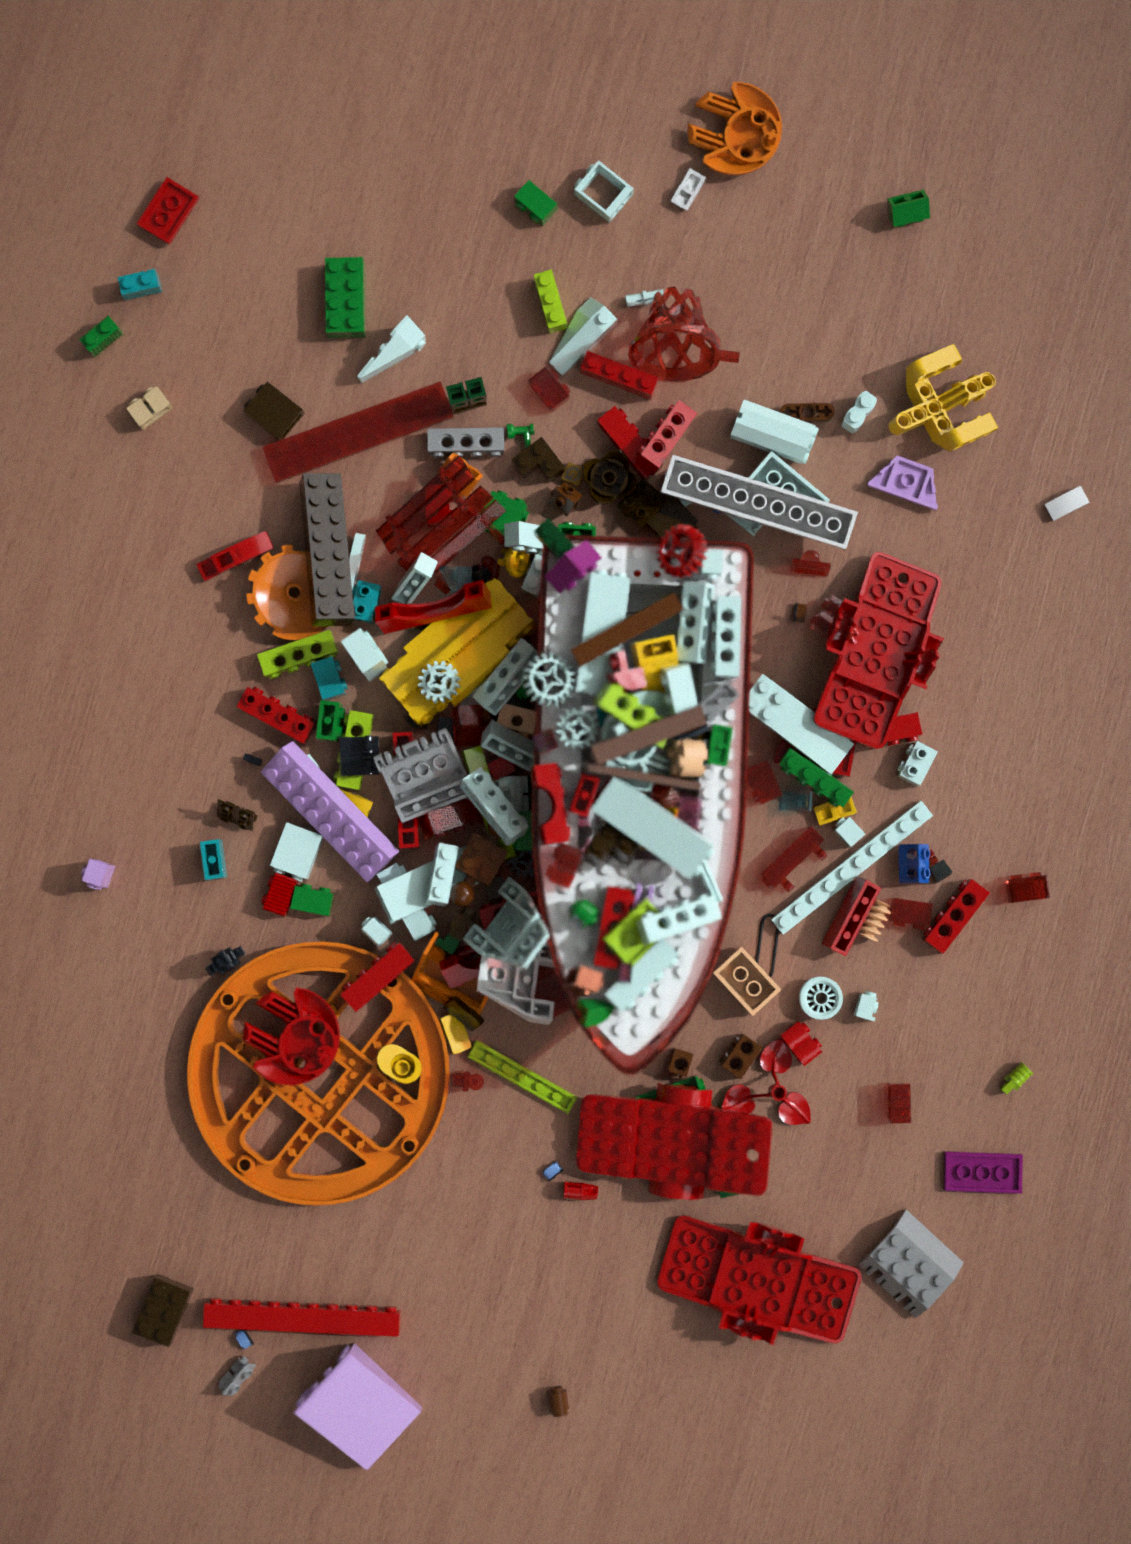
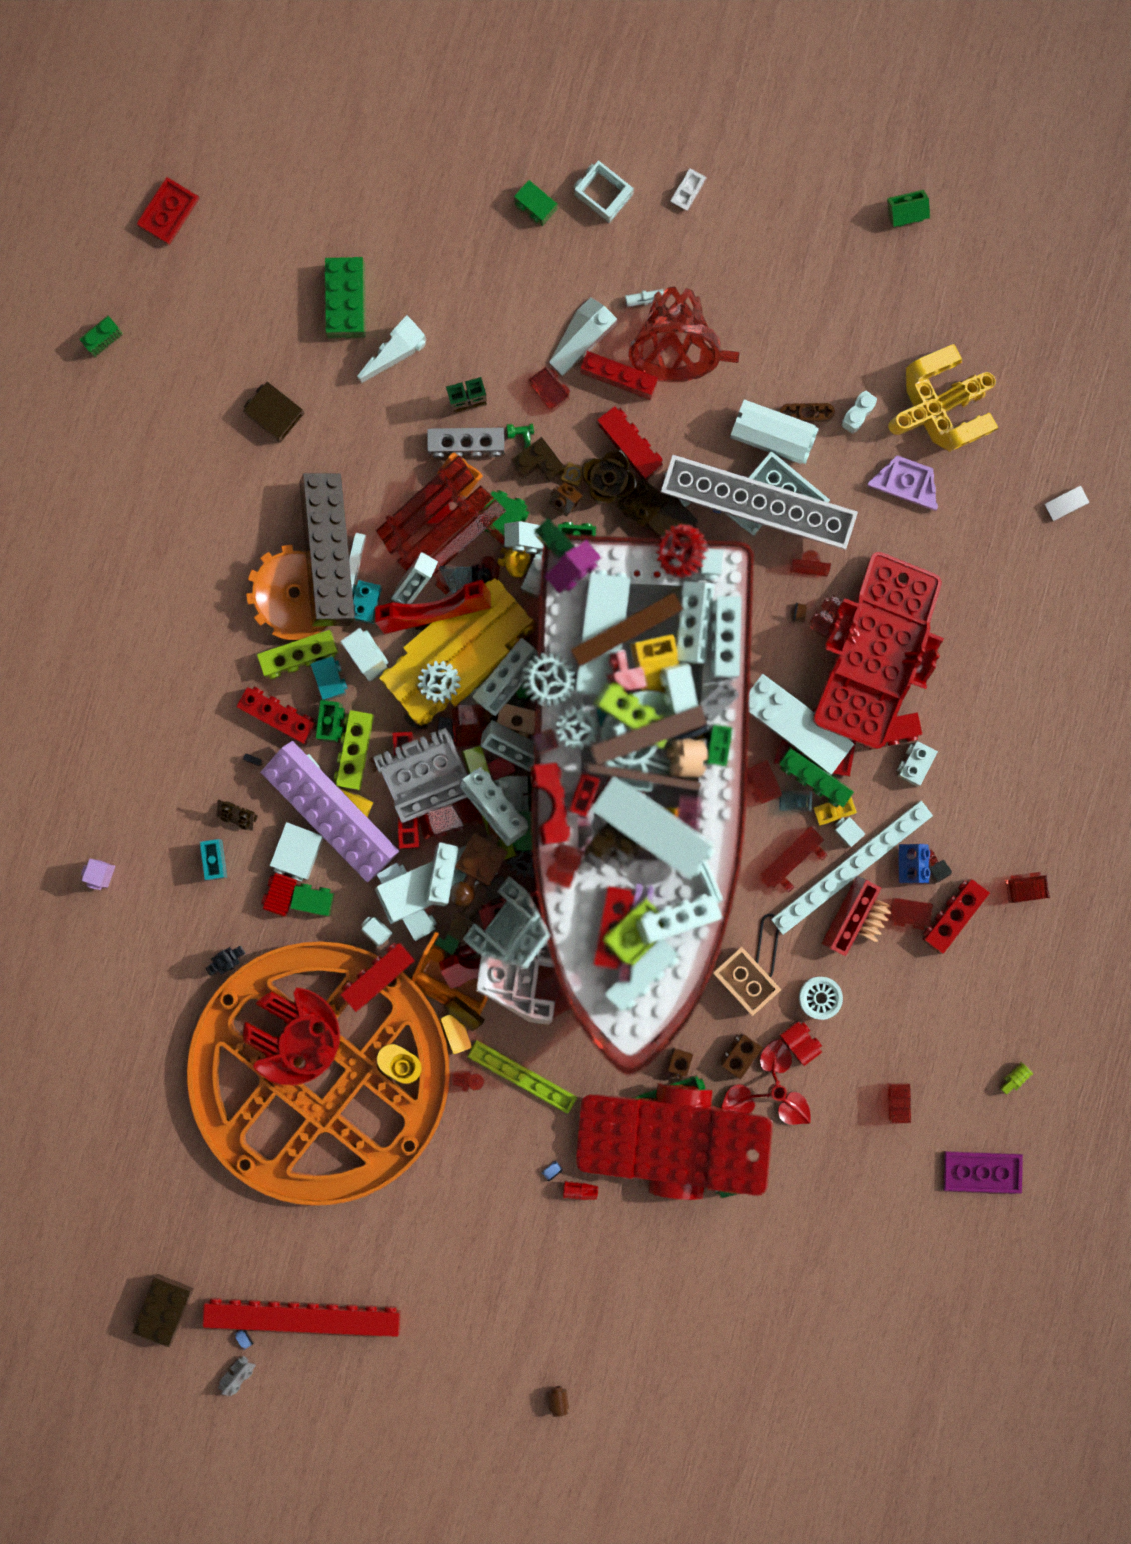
teal brick [118,269,162,301] -> none
tan piece [126,386,173,430] -> none
red slope [196,531,274,582] -> none
clear red plate [263,381,454,484] -> none
lavender windscreen [294,1343,422,1470] -> none
black hinge [340,735,380,776] -> none
lime brick [533,269,567,334] -> none
brick [563,966,603,998] -> none
green head [568,899,598,929] -> none
green brick [577,998,615,1027] -> none
brick [635,400,697,475] -> none
clear red head [651,783,680,808] -> none
red piece [657,1215,862,1345] -> none
orange piece [687,82,782,175] -> none
light aqua brick [854,991,879,1021] -> none
light grey slope [857,1209,964,1318] -> none

